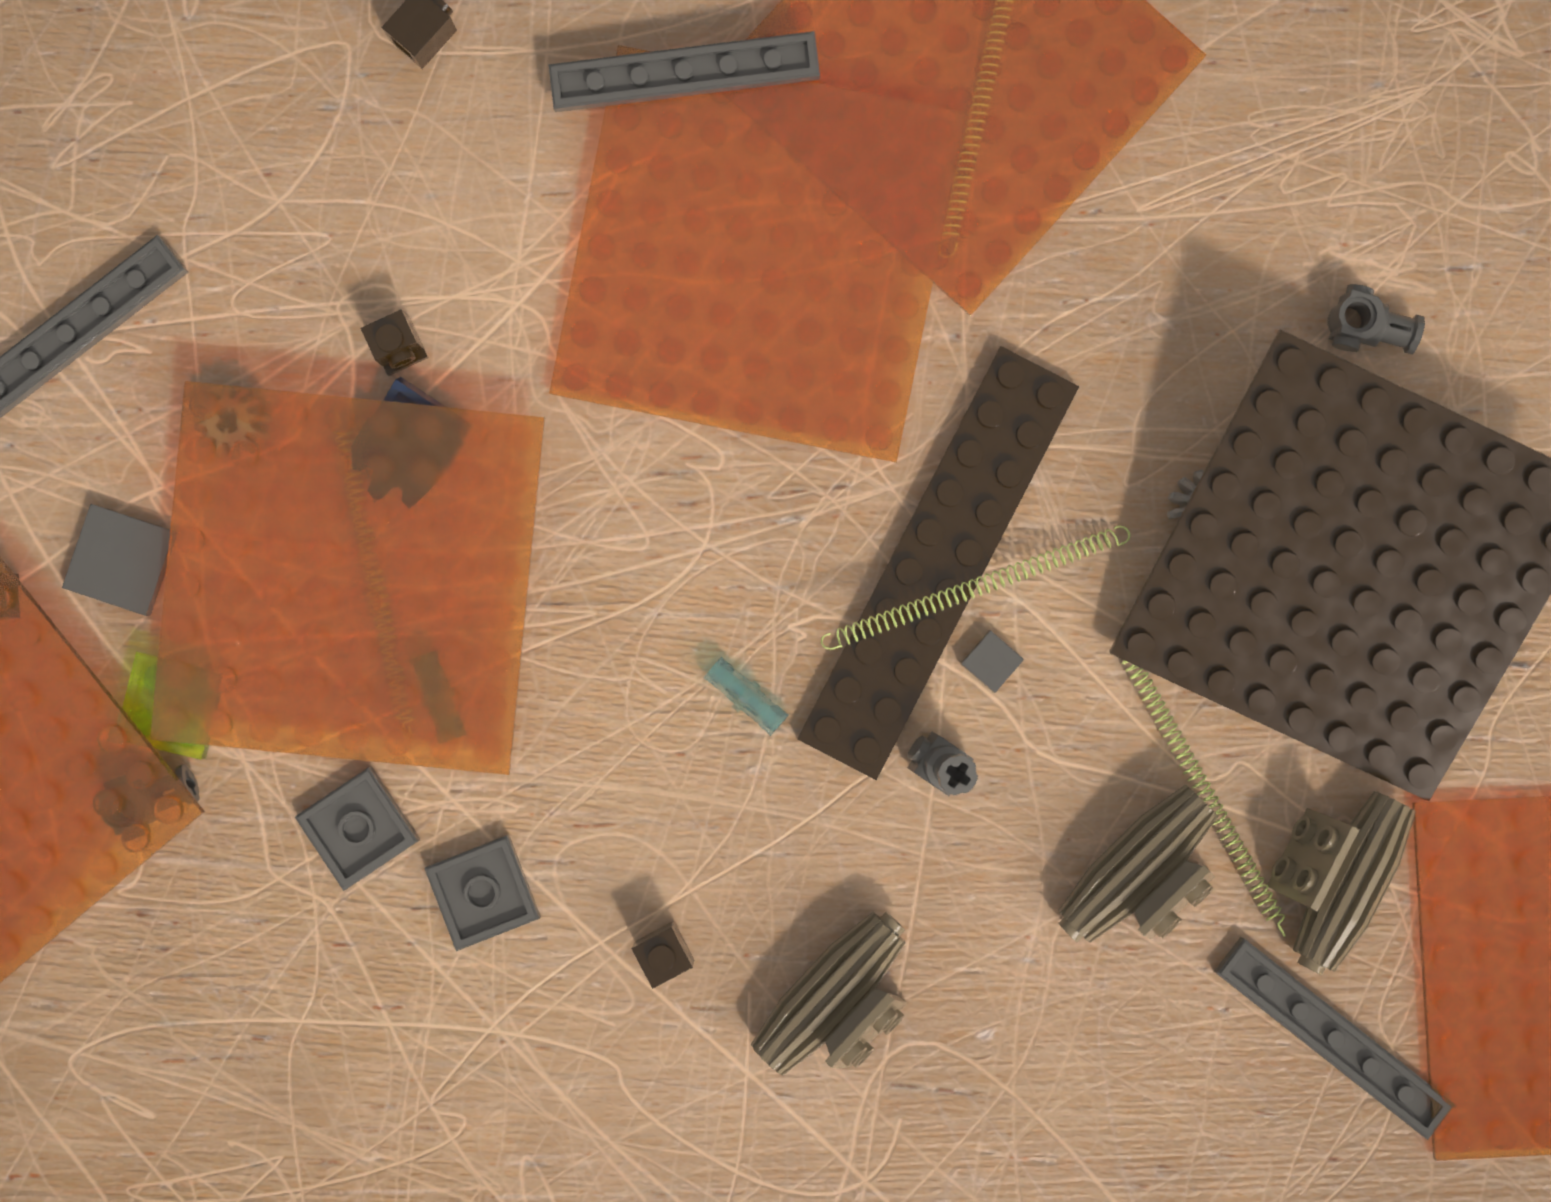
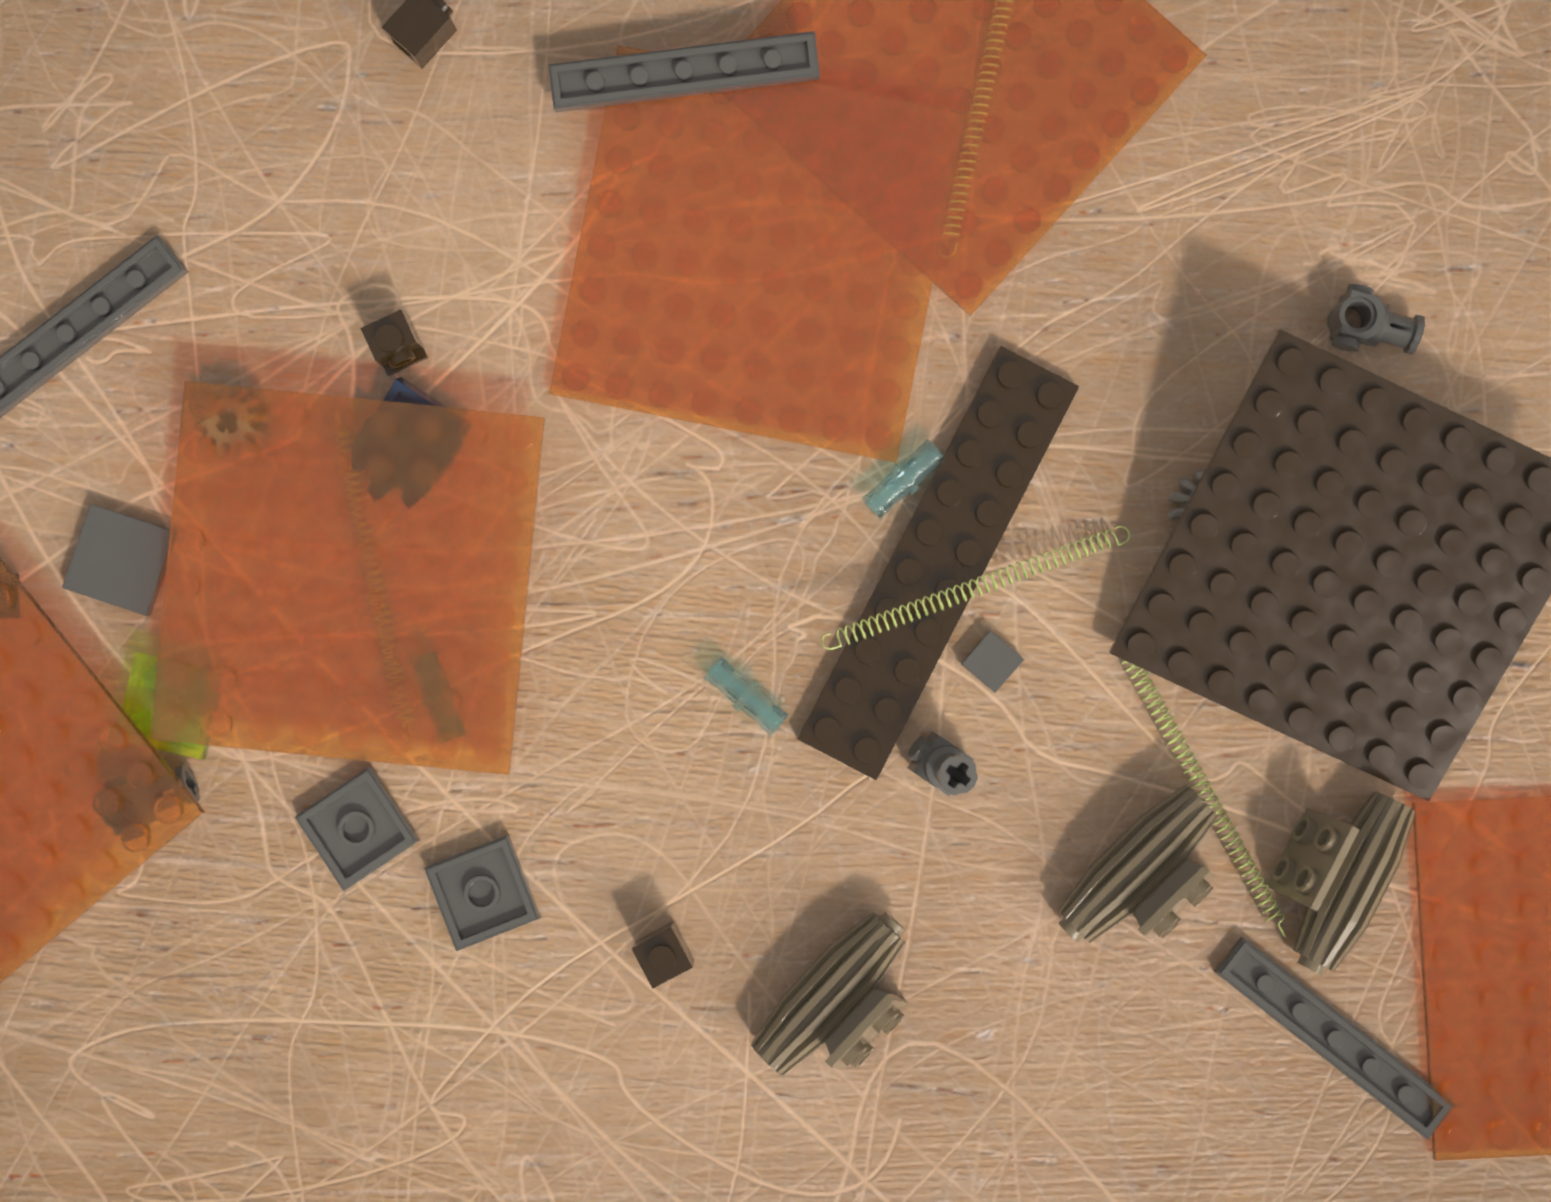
none -> clear light blue pin [861,439,946,519]

